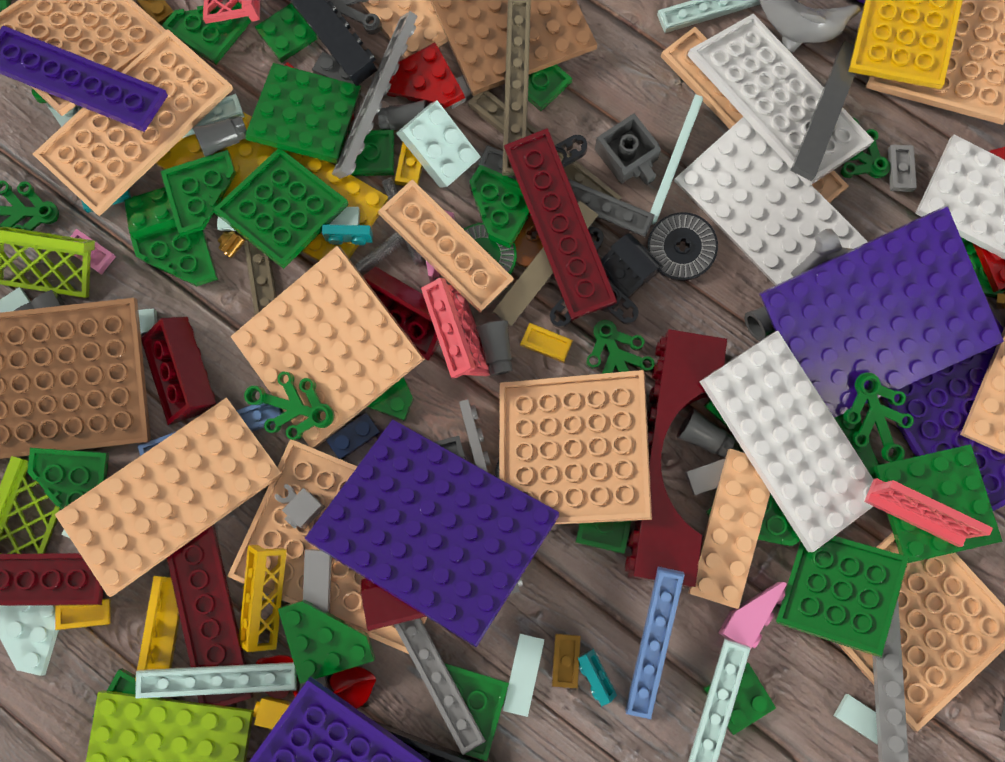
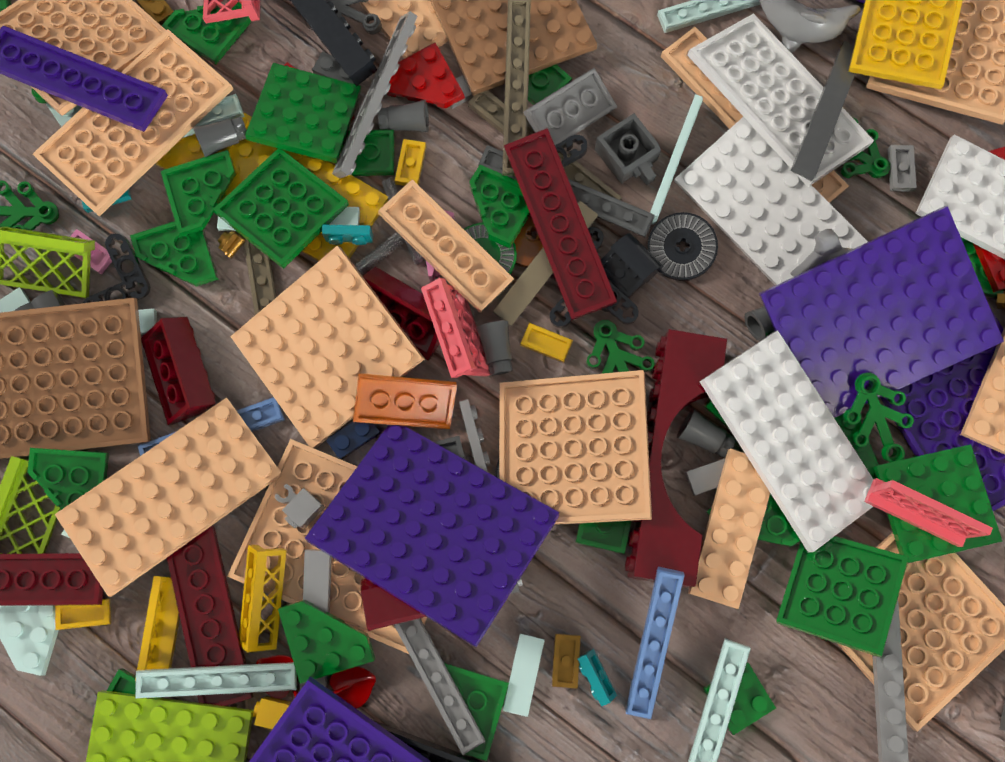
green plate [124,187,176,238] -> none
green plant [244,371,334,440] -> none
green plate [255,3,317,63] -> none
light aqua brick [396,101,481,188] -> none
bright pink slope [718,582,787,650] -> none
light aqua tile [833,694,878,745] -> none
none -> black beam [83,233,151,303]
none -> orange tile [353,373,457,429]
none -> light grey tile [523,68,617,145]

